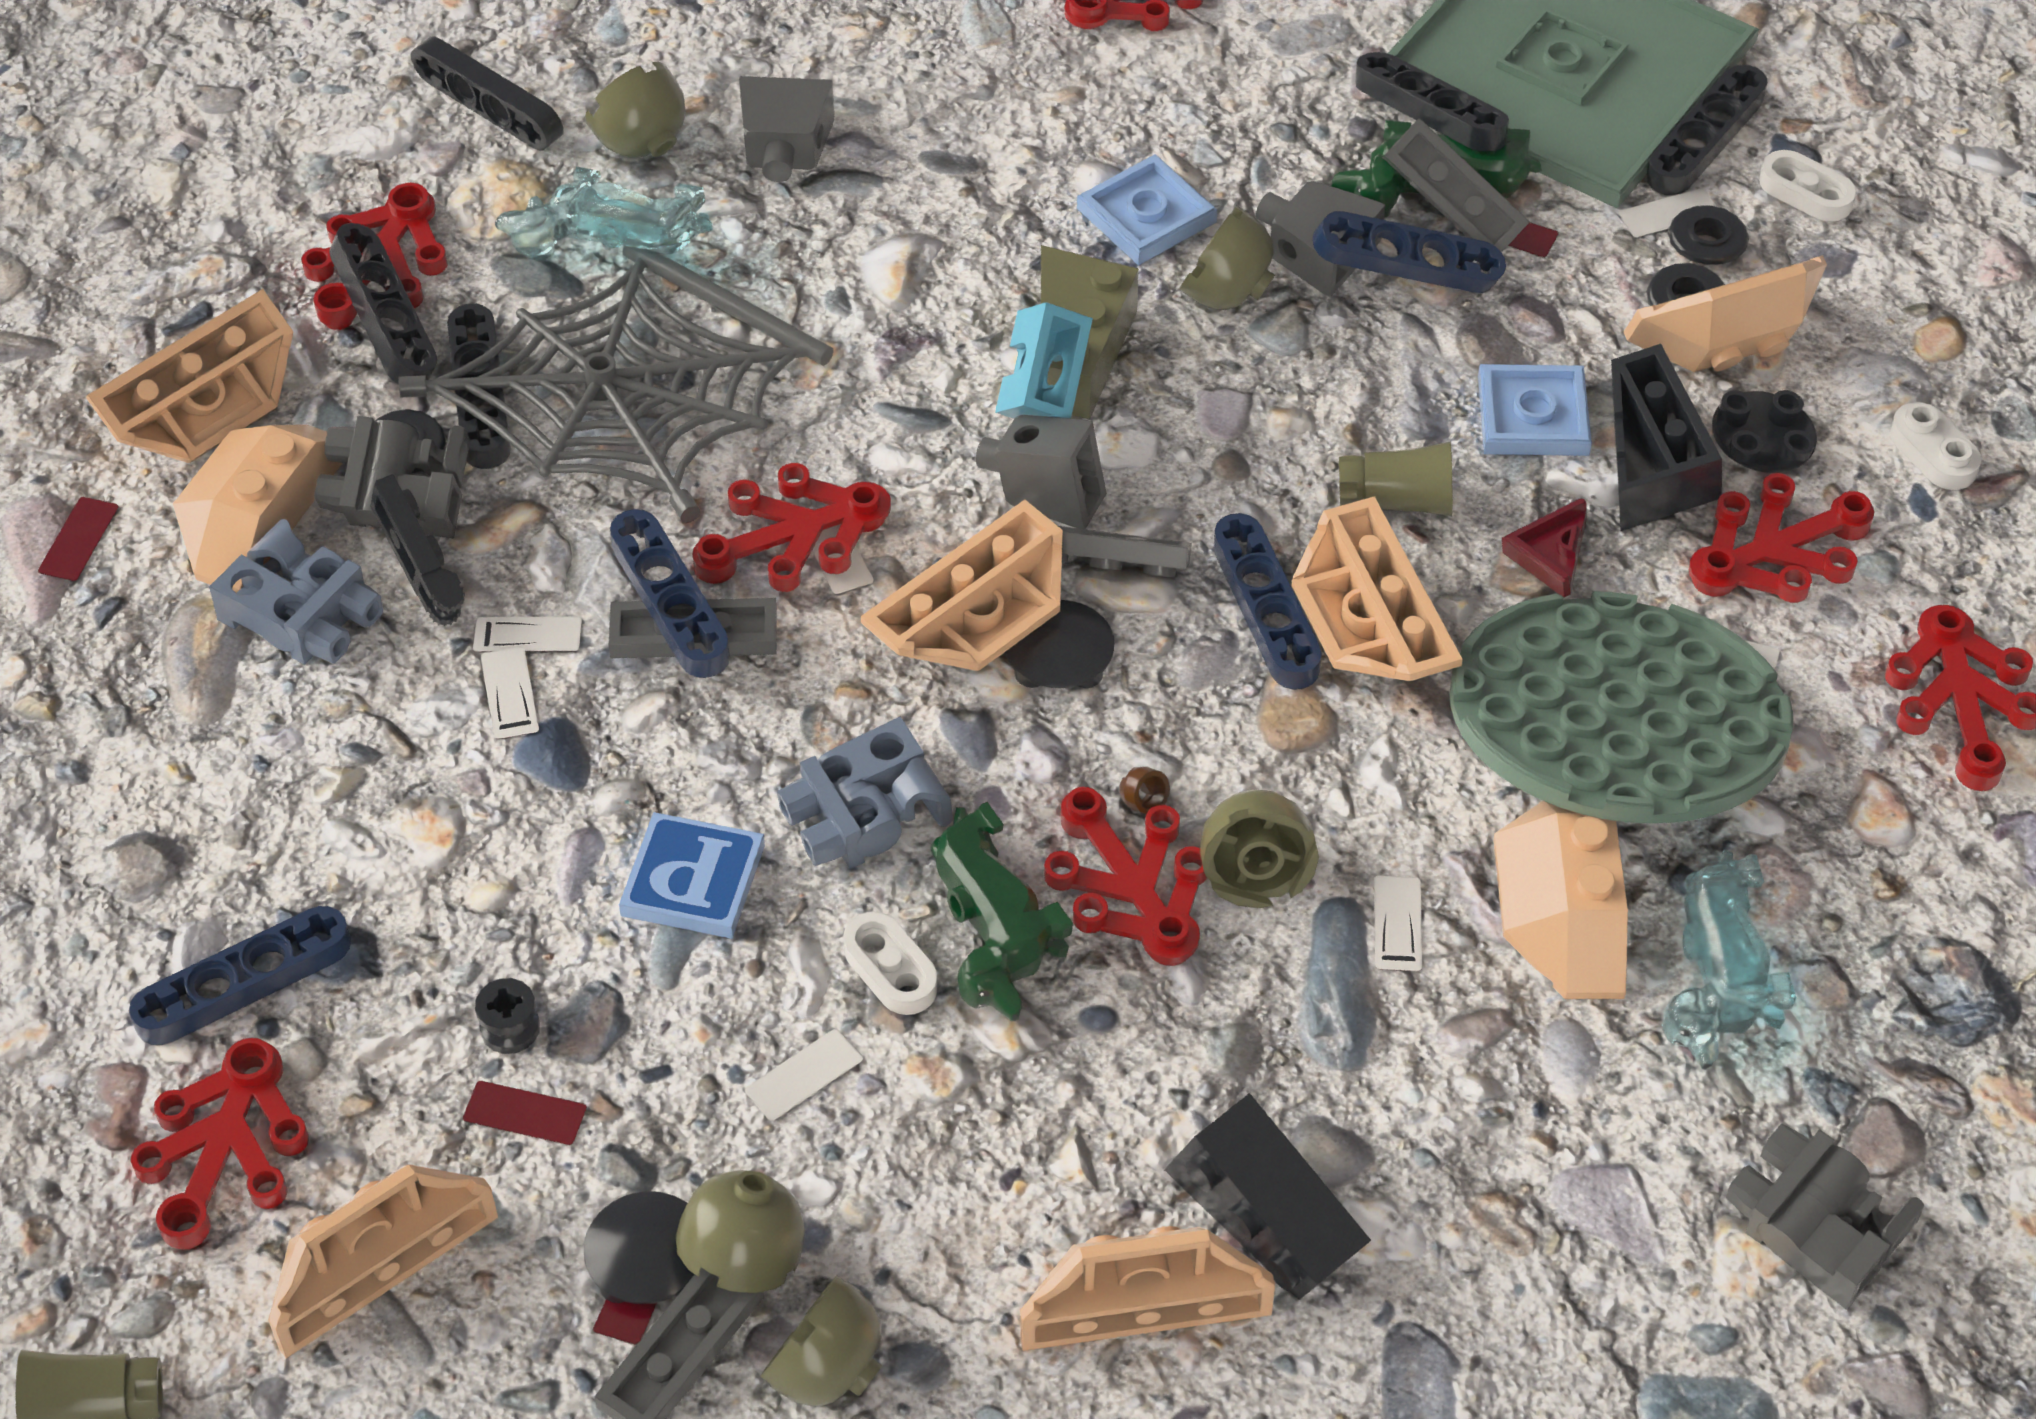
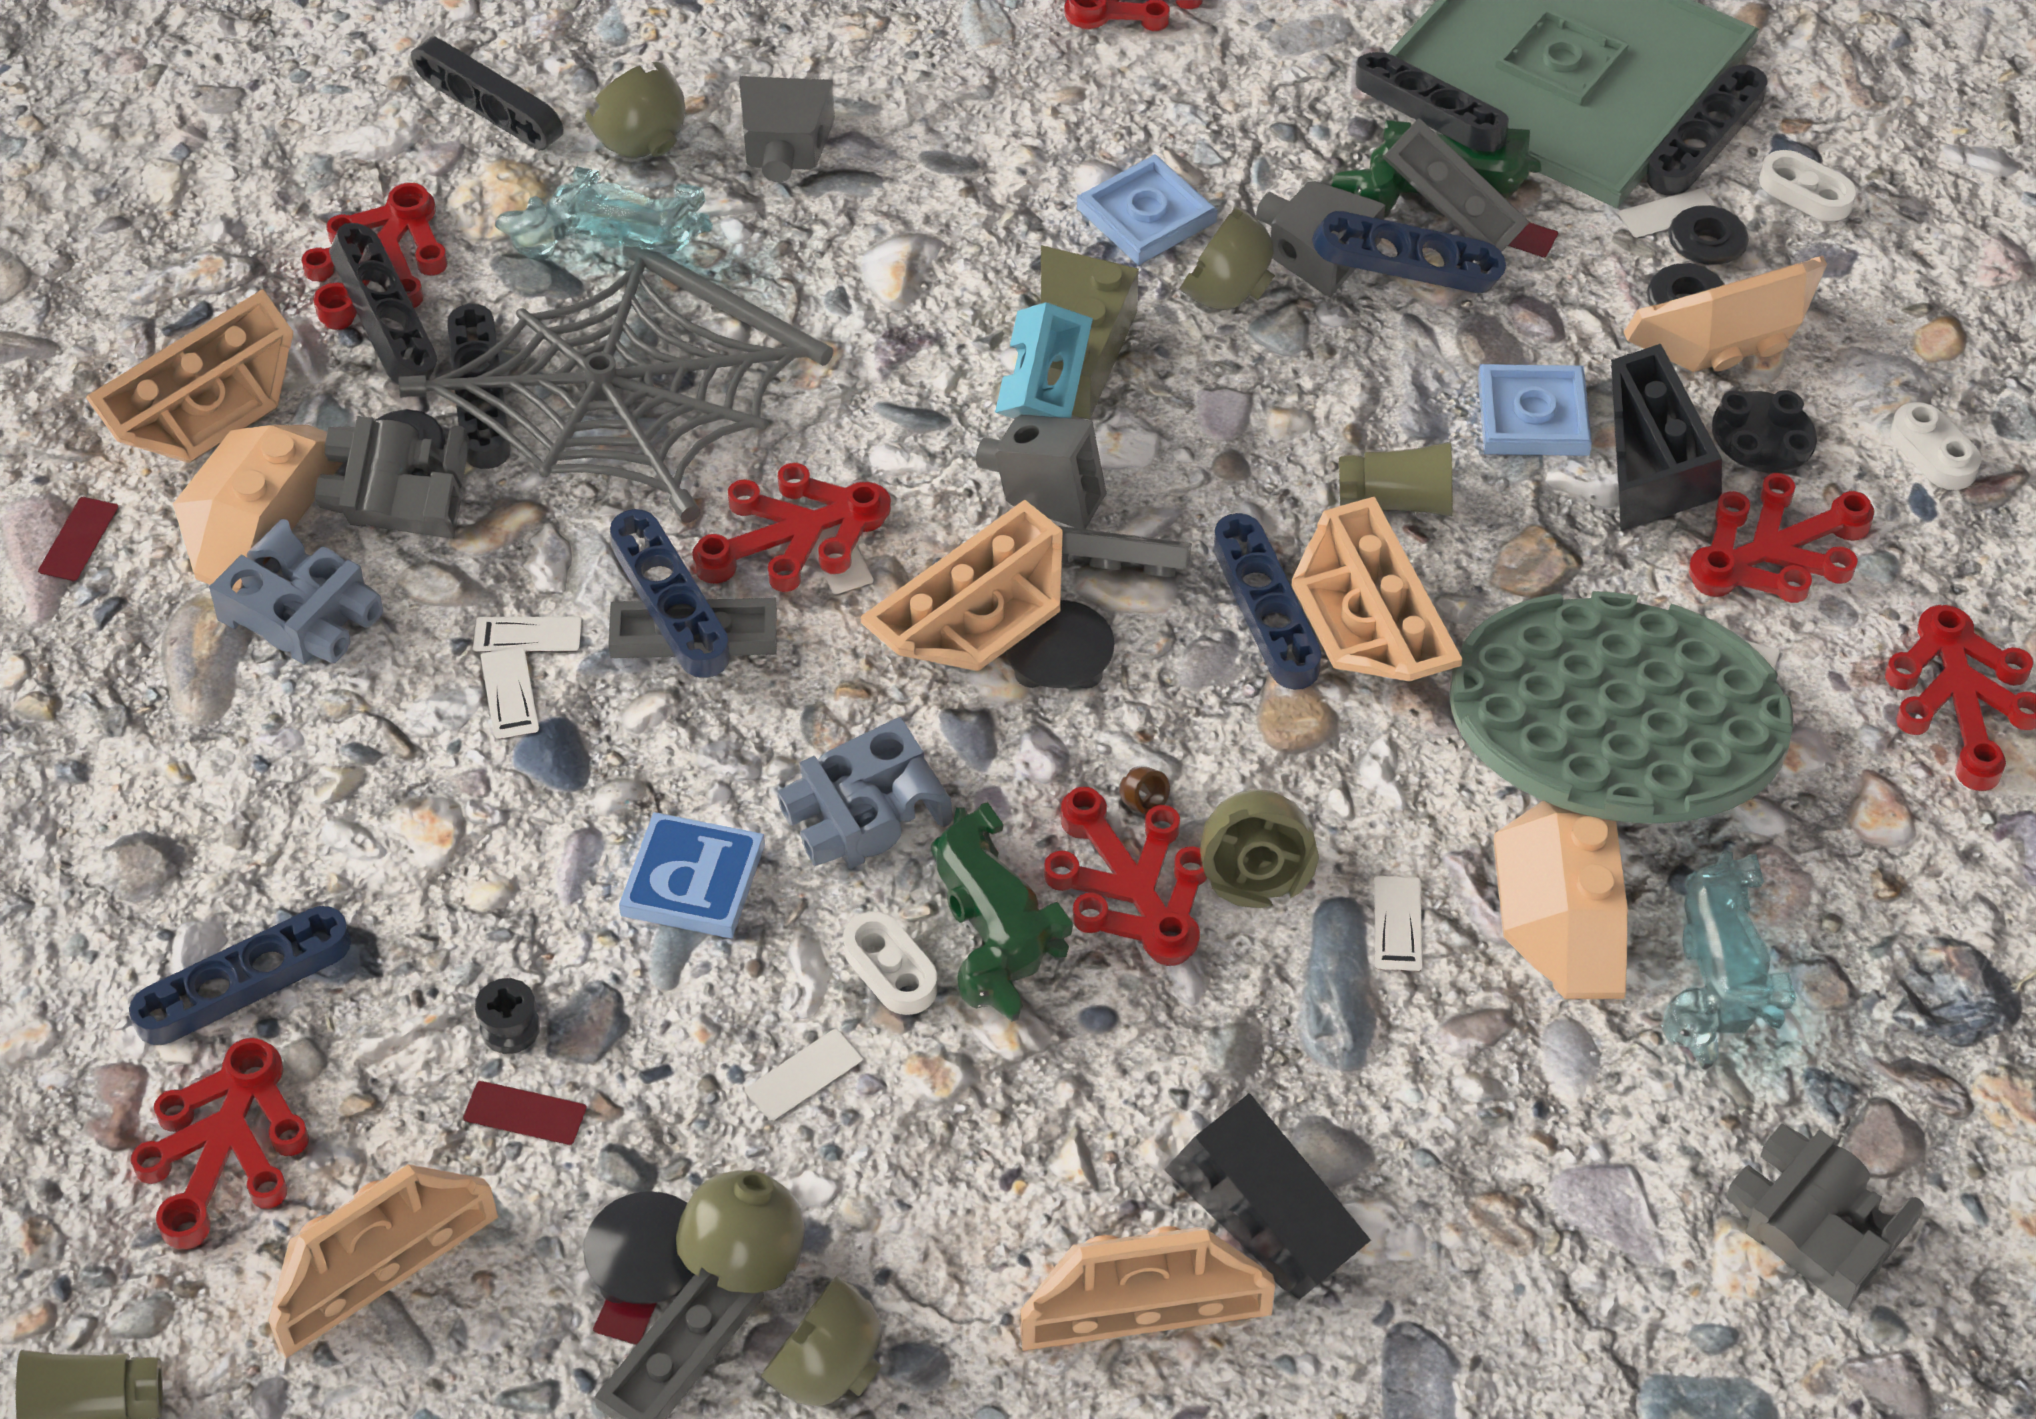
black hinge [370,474,465,627] -> none
dark red tile [1501,498,1587,598] -> none

